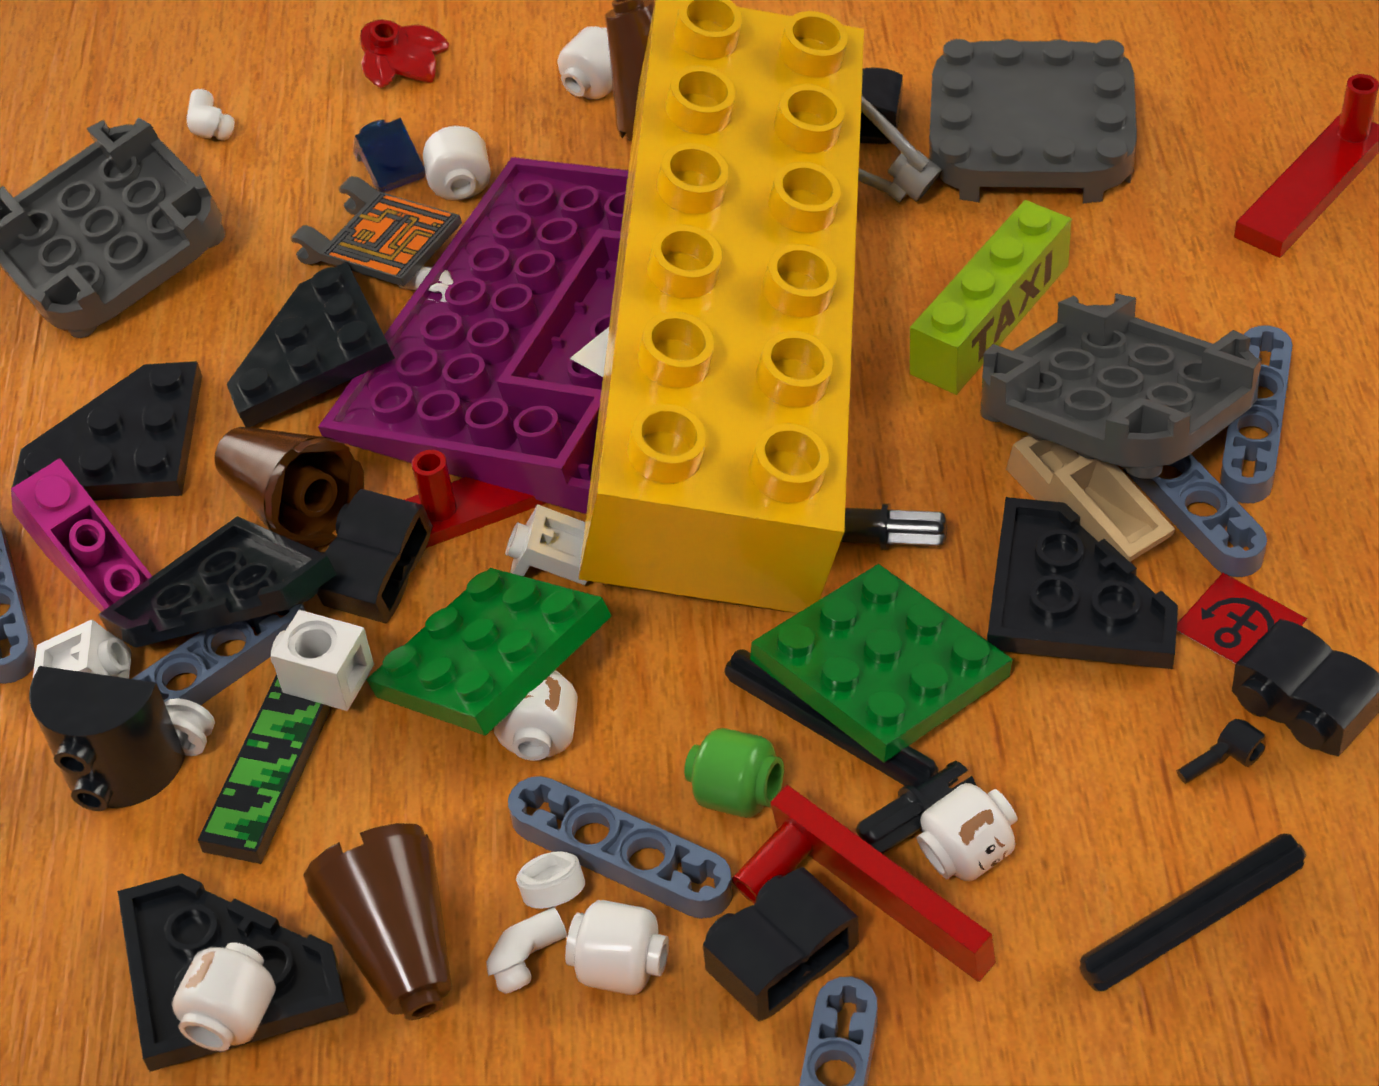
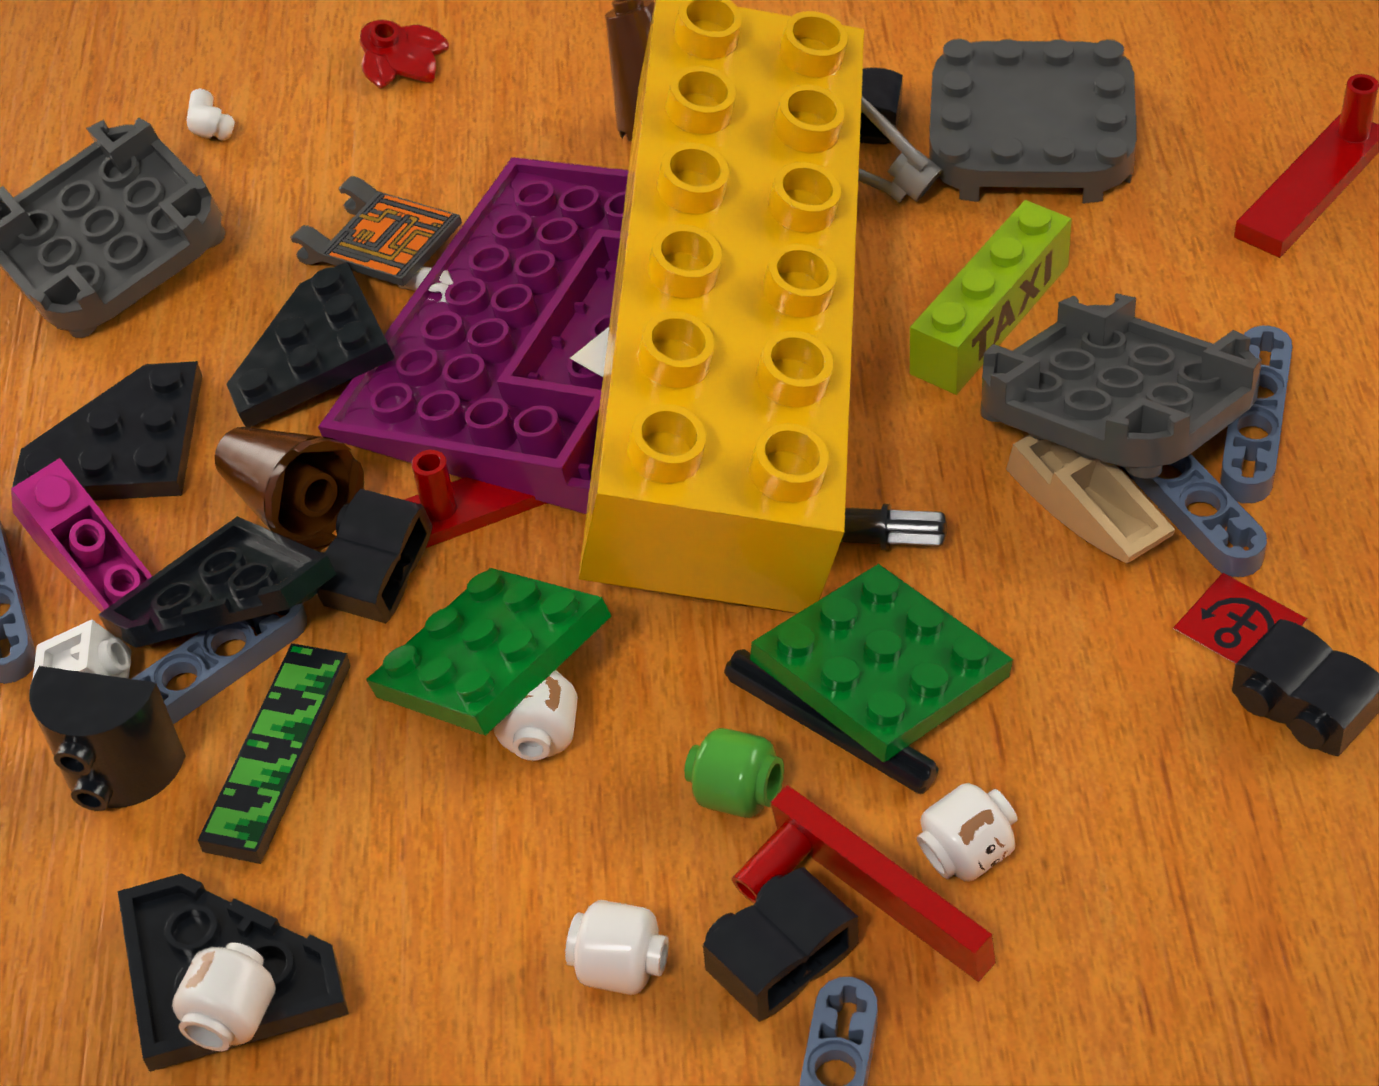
white bush [165,698,215,756] -> none
white brick [270,610,374,711] -> none
reddish brown cone [303,823,452,1020] -> none
clear blue bracket [353,118,425,193] -> none
white head [422,126,491,200] -> none
white arm [486,907,567,994] -> none
white bracket [505,504,587,585] -> none
sand blue beam [508,776,733,919] -> none
white tile [516,851,585,909] -> none
white head [557,27,613,99] -> none
black axle [856,761,976,854] -> none
black plate [987,497,1178,669] -> none
black axle [1079,834,1306,991] -> none
black hand [1177,719,1265,784] -> none

